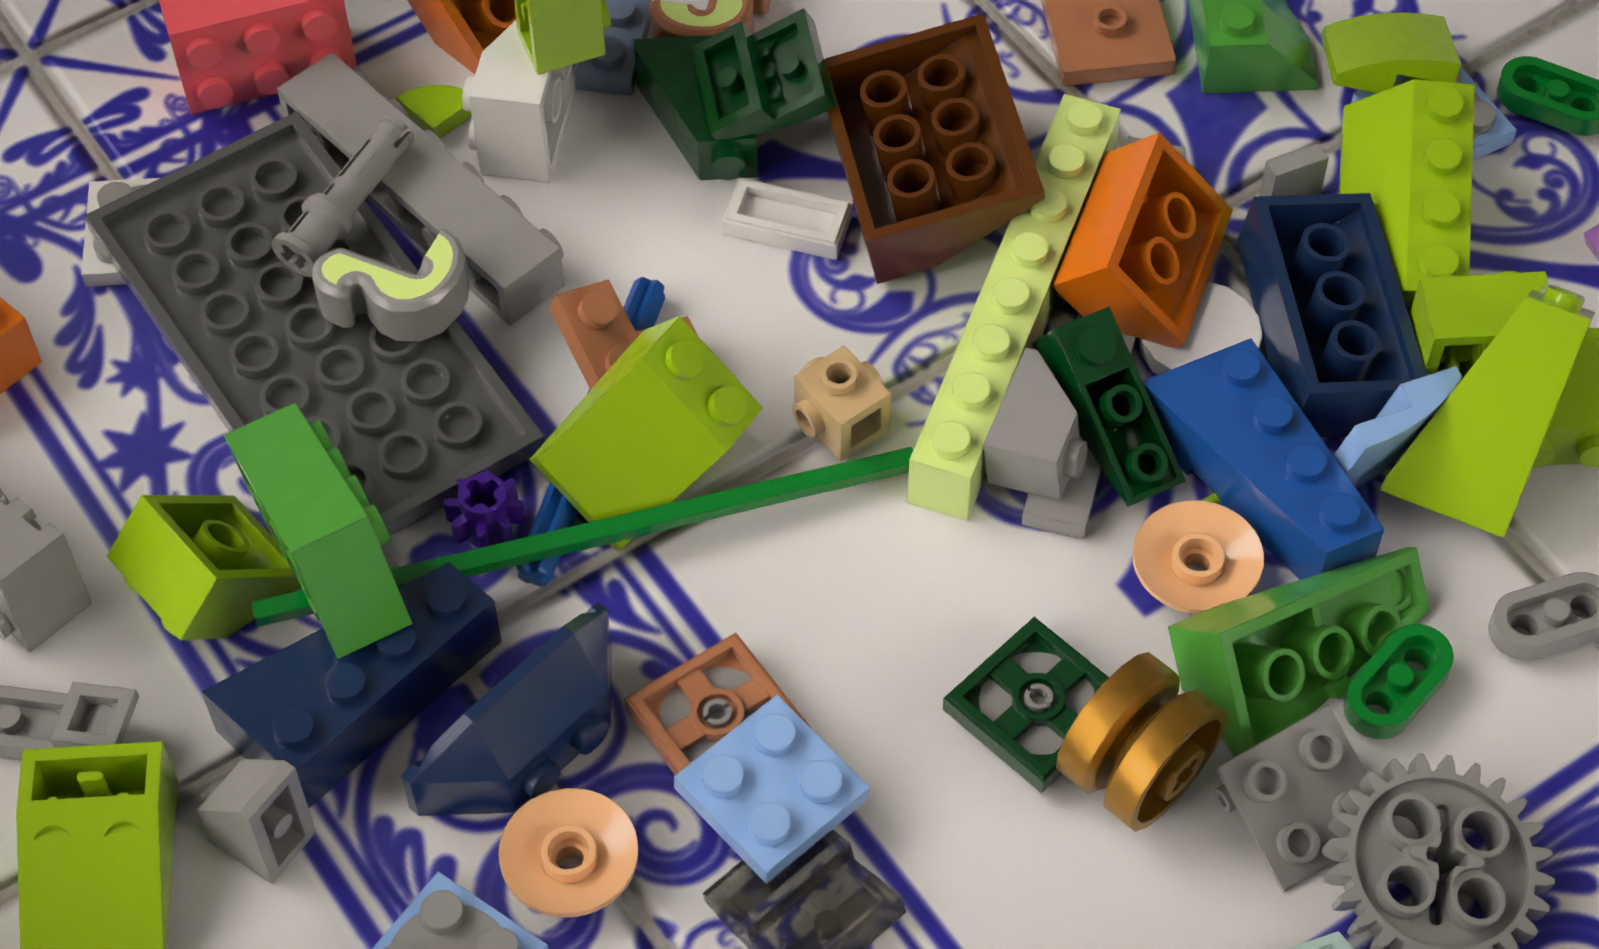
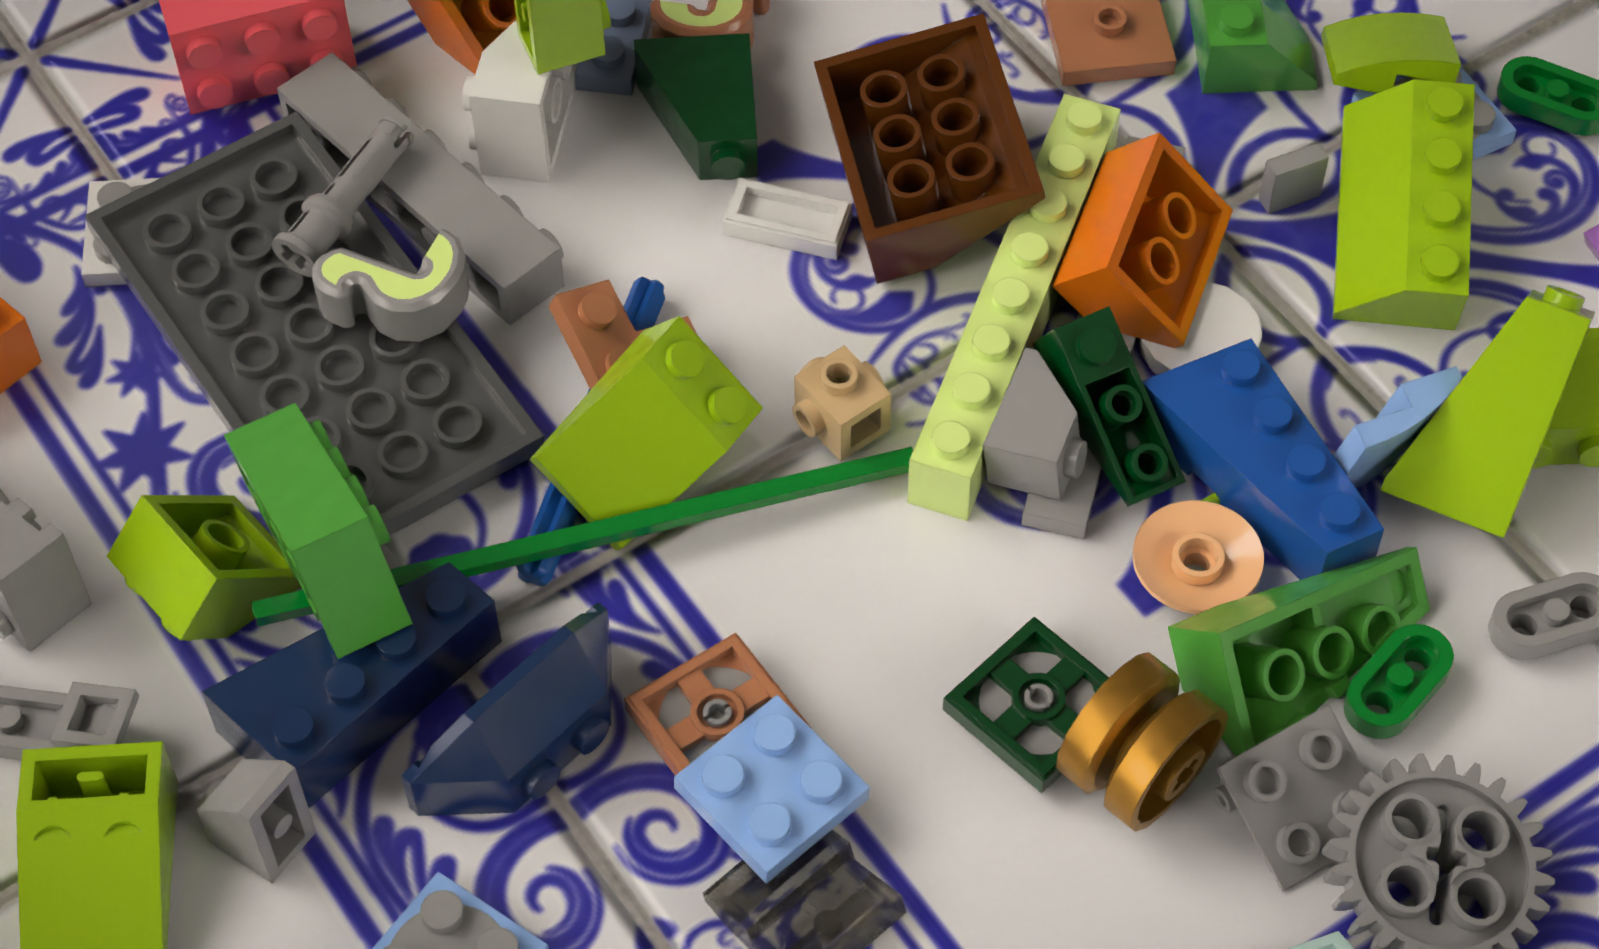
lime tile [396,85,472,138] -> none
dark purple gear [443,469,526,548] -> none
light nougat dish [499,788,639,917] -> none
dark green slope [692,8,836,140] -> none
dark blue slope [1236,193,1427,437] -> none
lime slope [1409,271,1548,406] -> none

